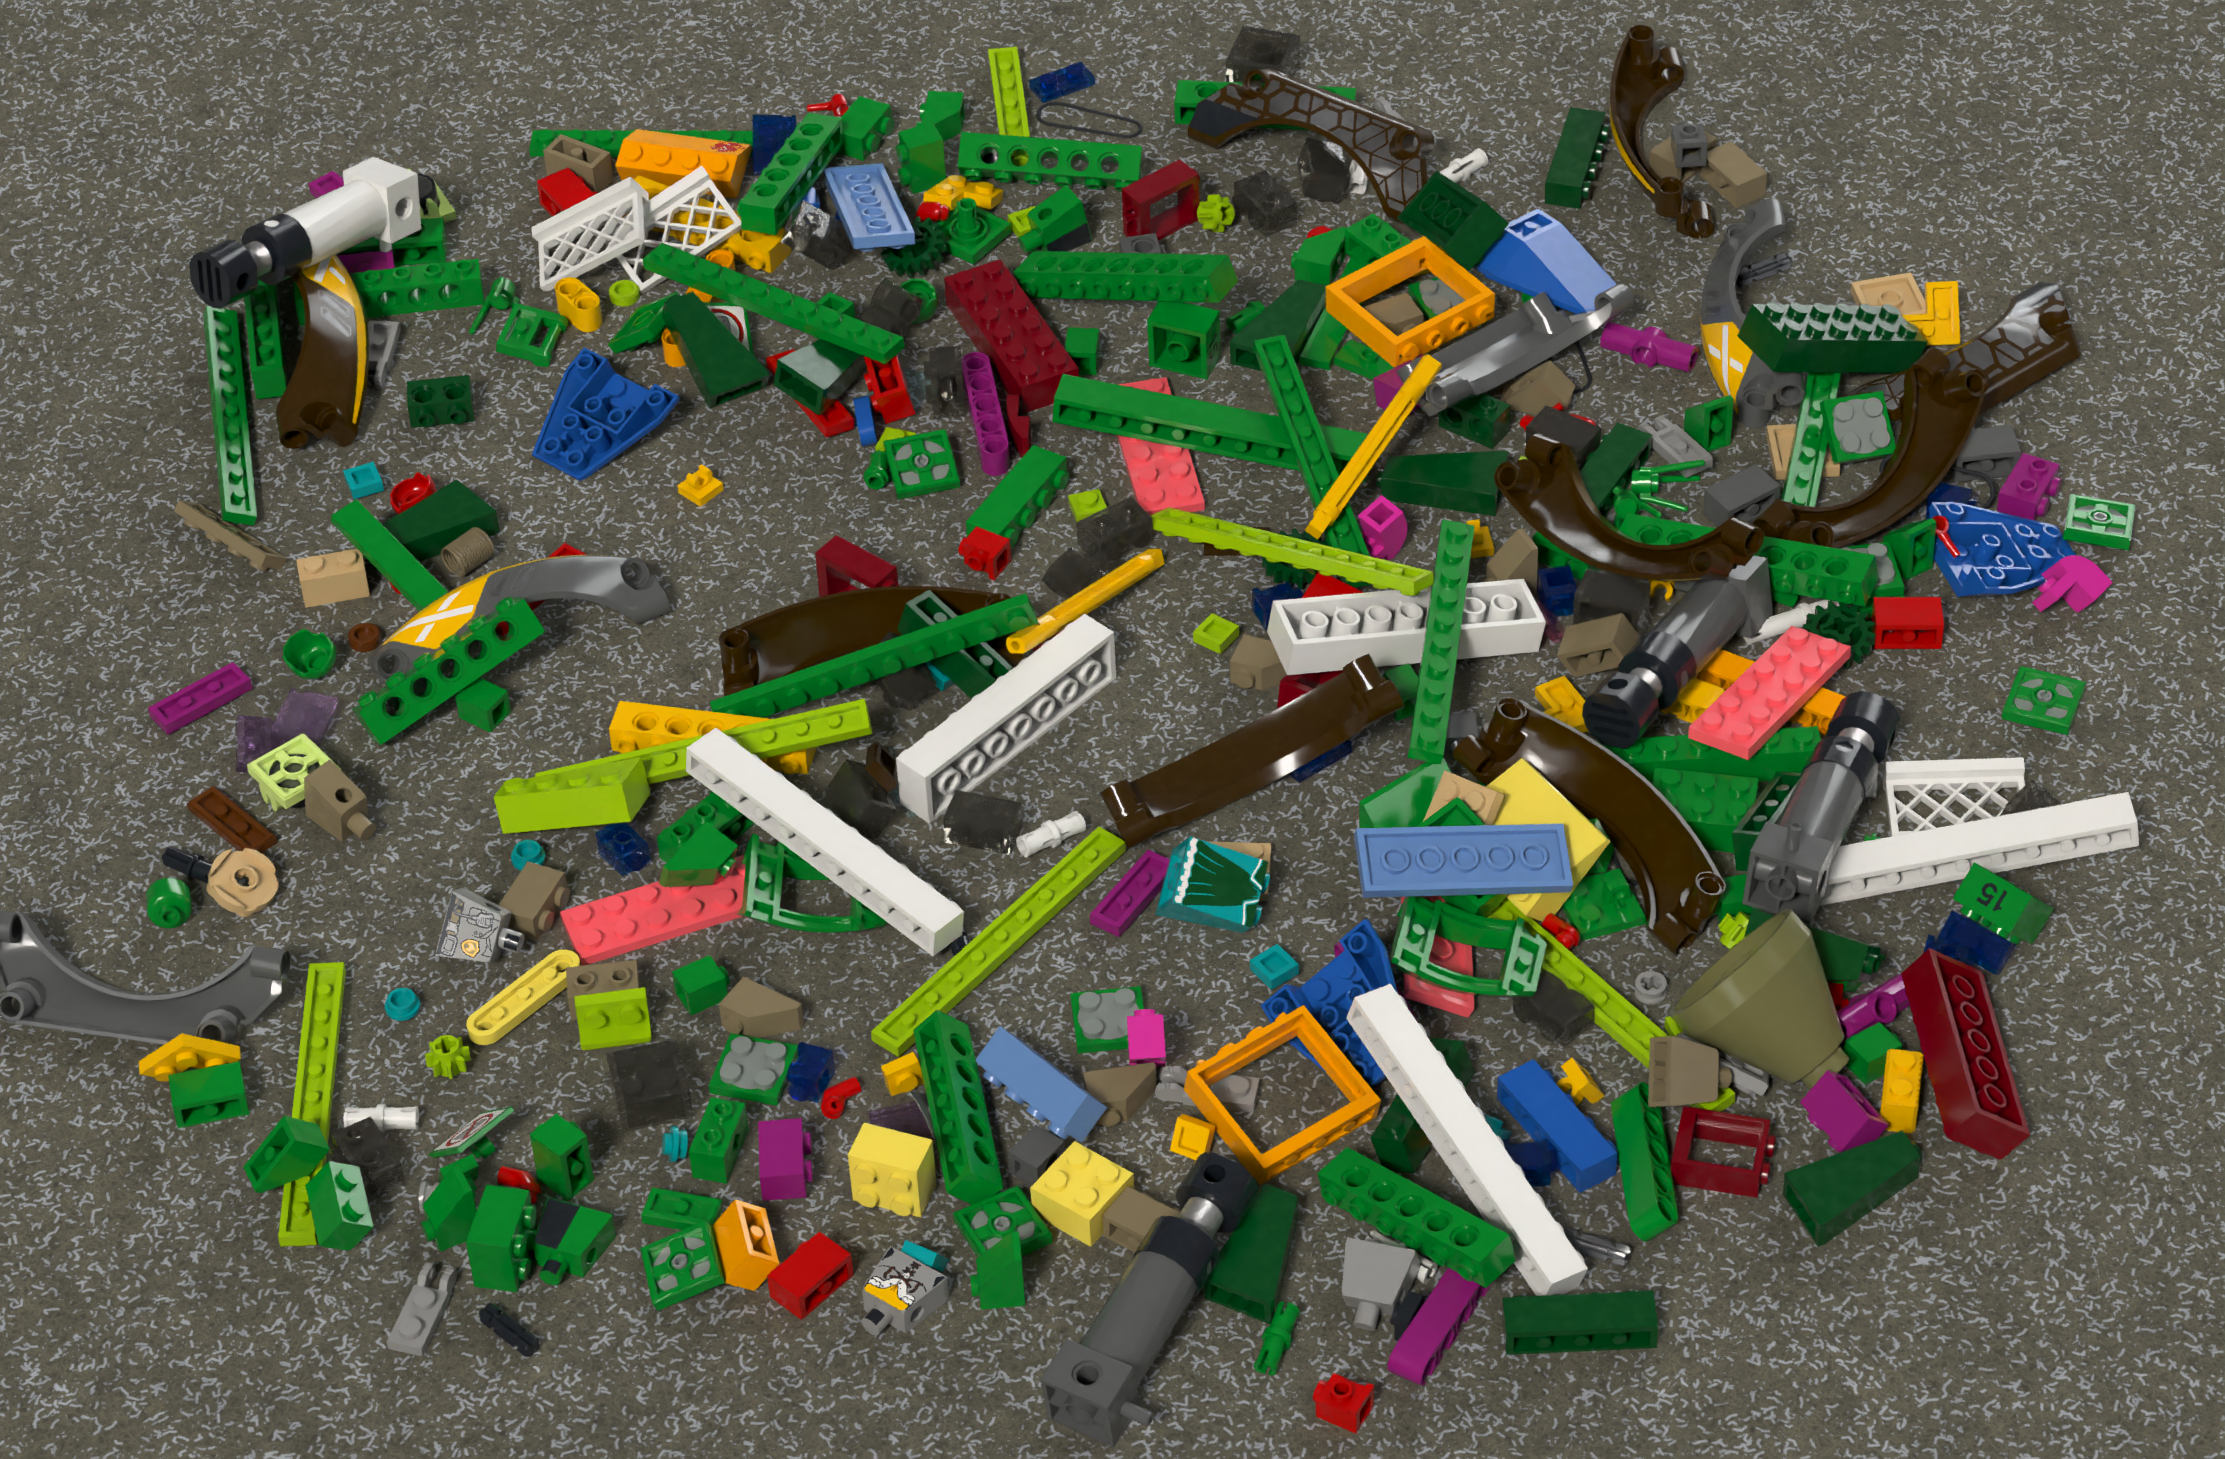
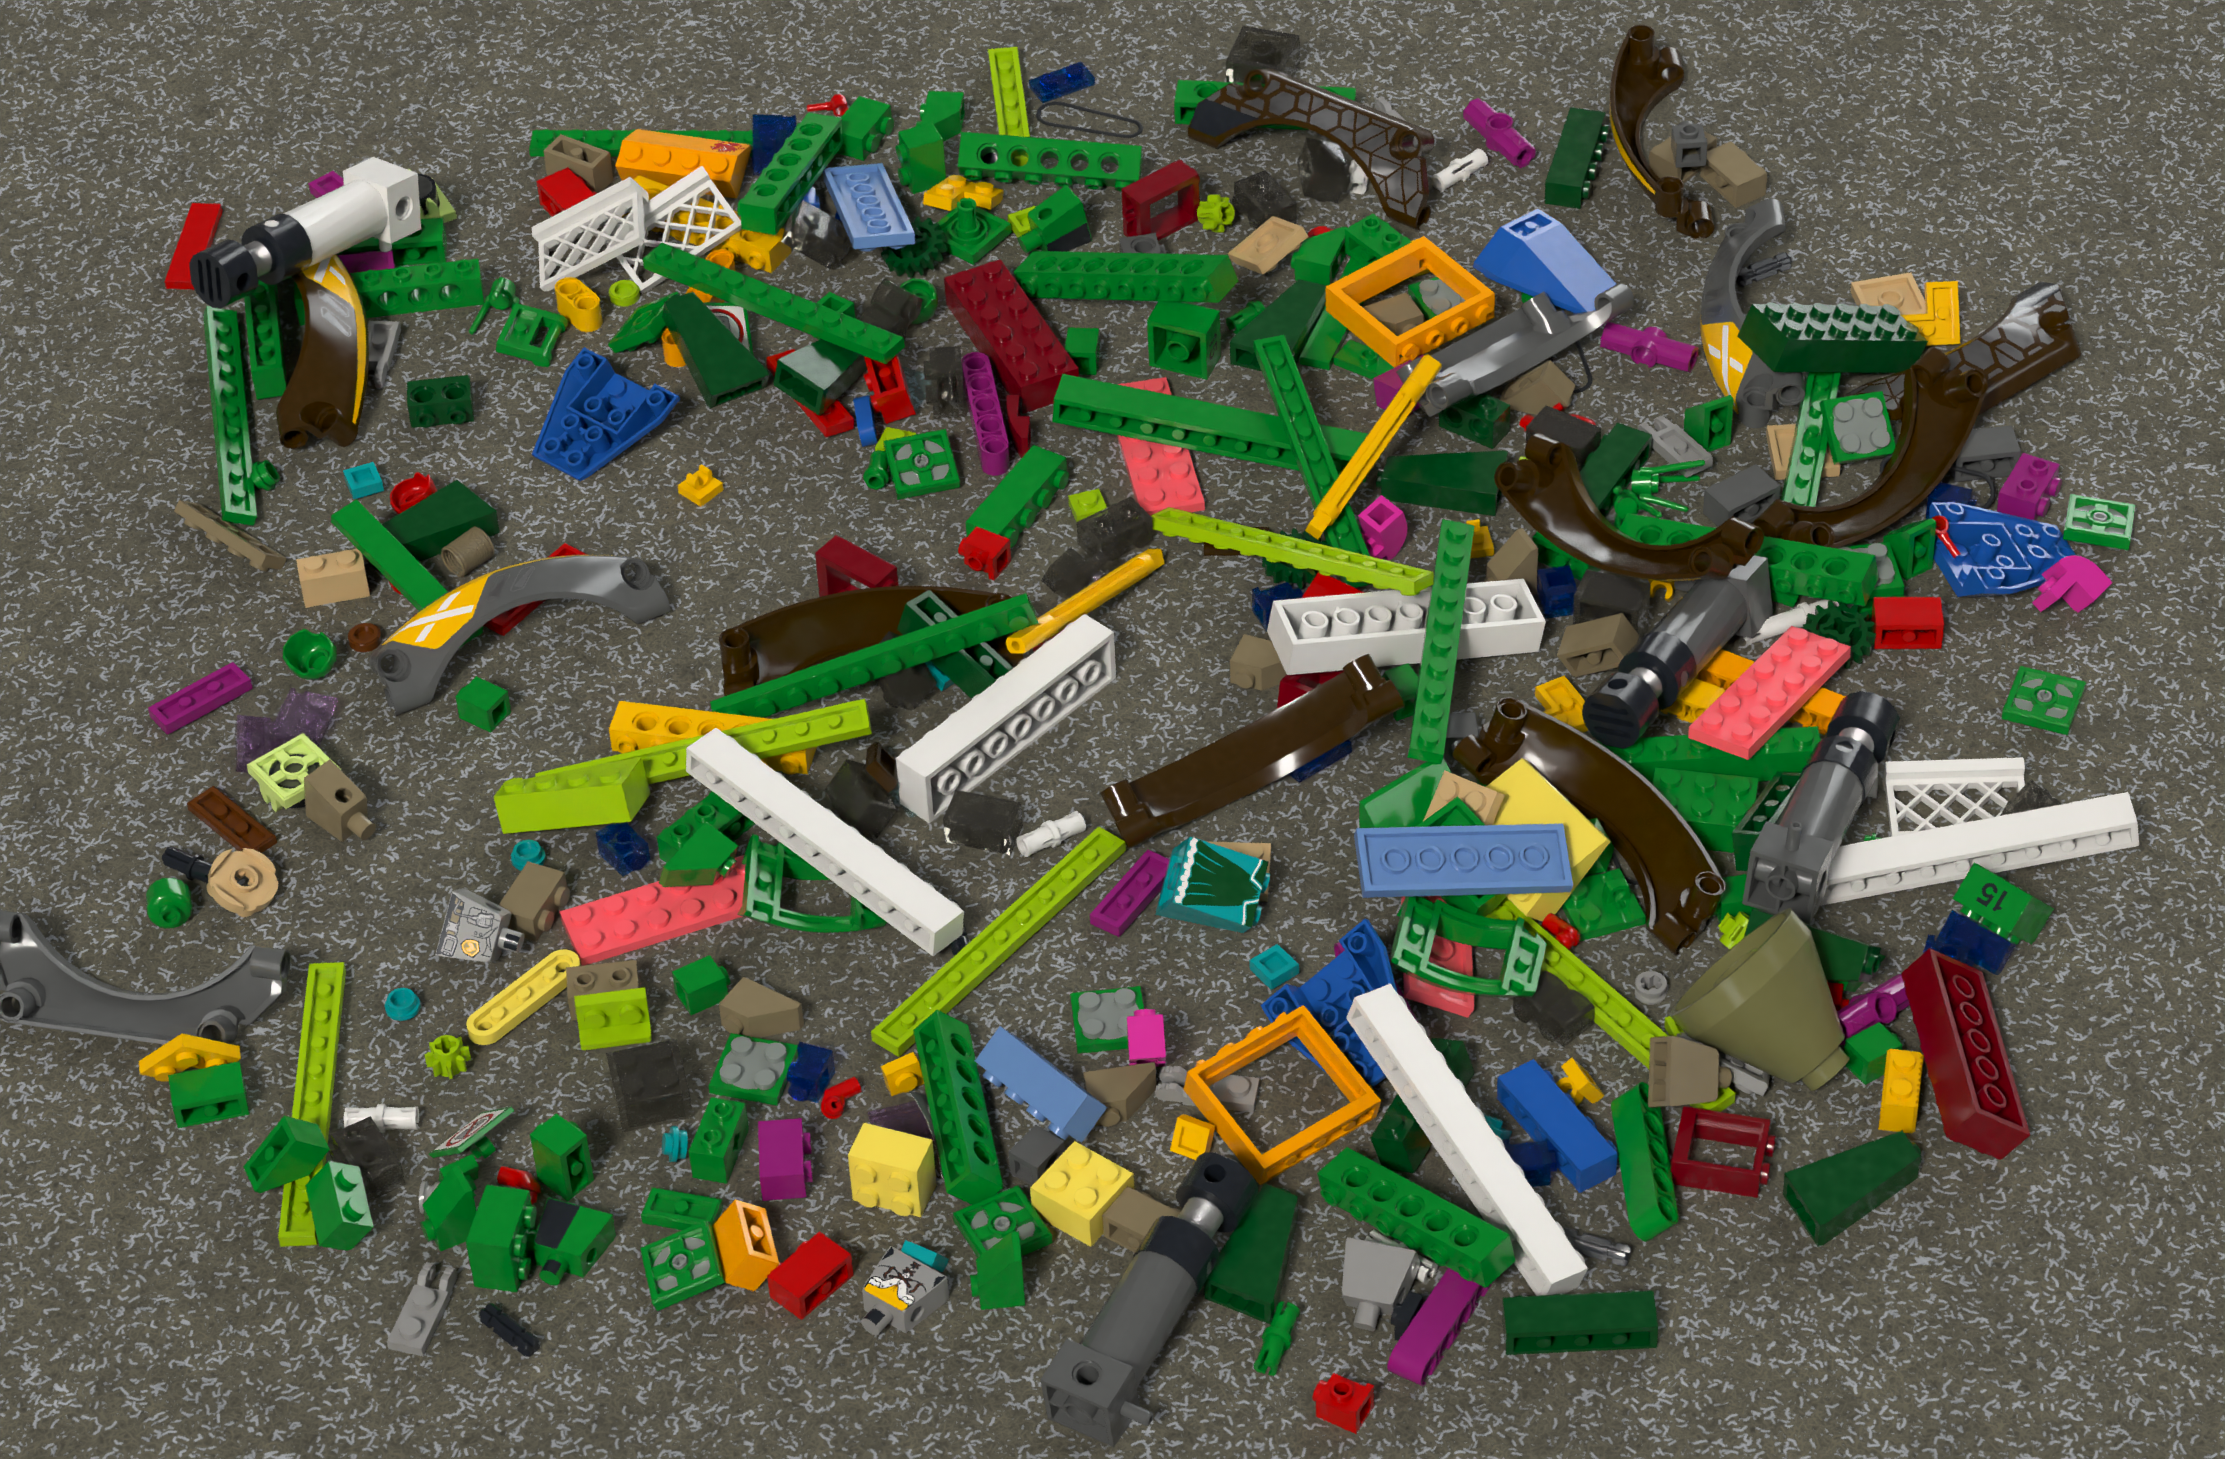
green brick [352,596,546,745] -> none
red arm [912,201,949,223] -> none
lime plate [1193,613,1239,654] -> none
dark green brick [1397,170,1509,271] -> none
clear pink tile [1536,601,1564,643] -> none
magenta brick [1800,1070,1889,1153] -> none
none -> red tile [165,203,223,290]
none -> green plate [251,460,280,491]
none -> tan plate [1228,216,1308,275]
none -> magenta piece [1463,98,1535,168]

